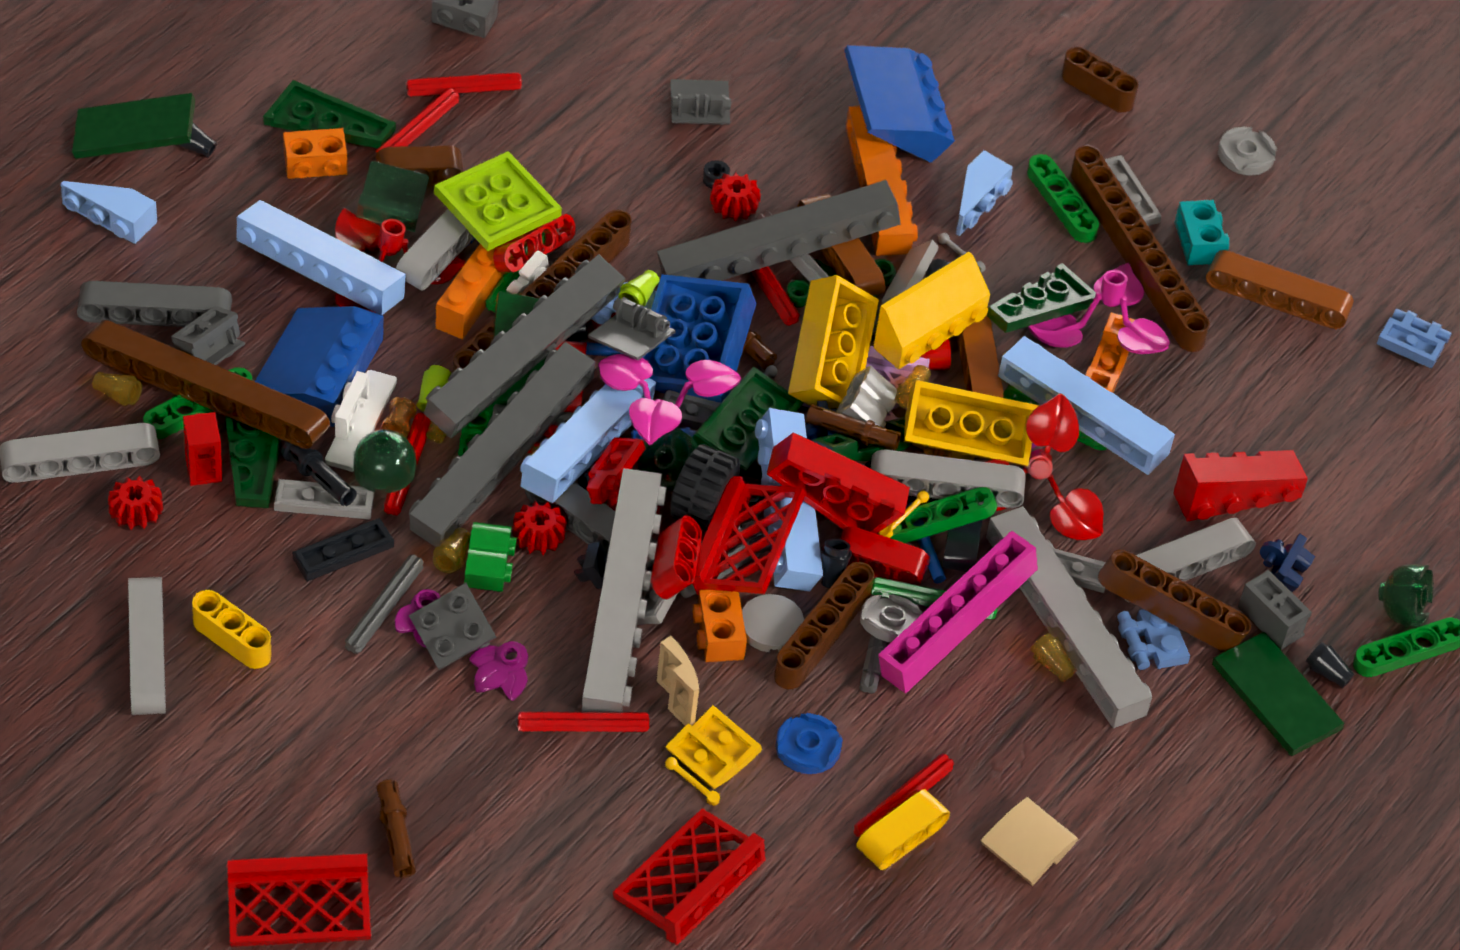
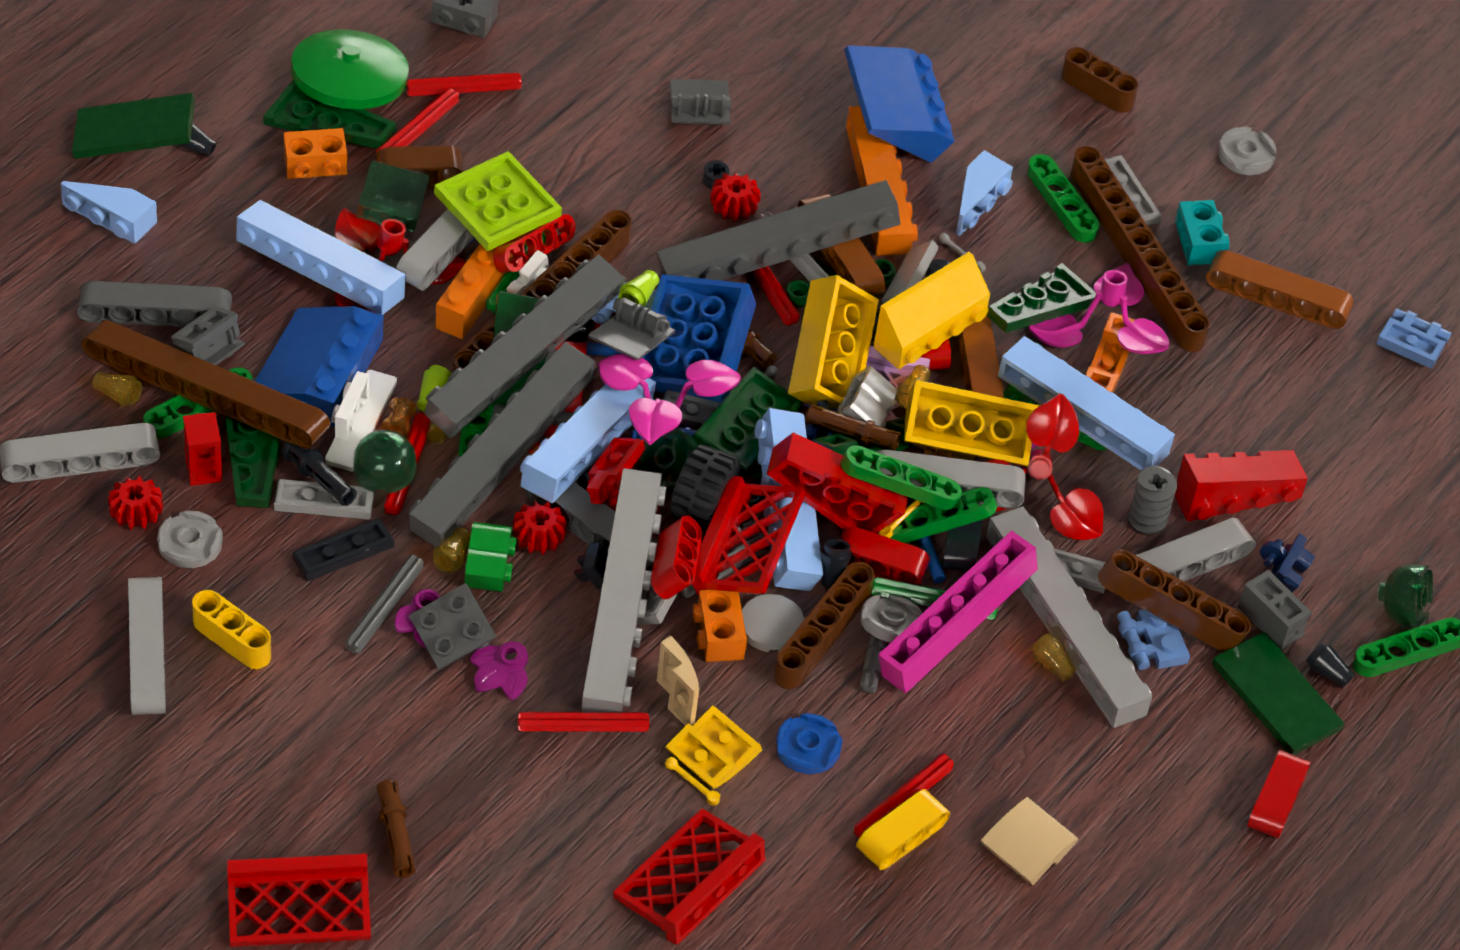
none -> light grey tile [157,511,223,568]
none -> green dish [291,29,409,109]
none -> green beam [841,445,962,510]
none -> dark grey piece [1128,466,1177,534]
none -> red beam [1247,750,1311,839]

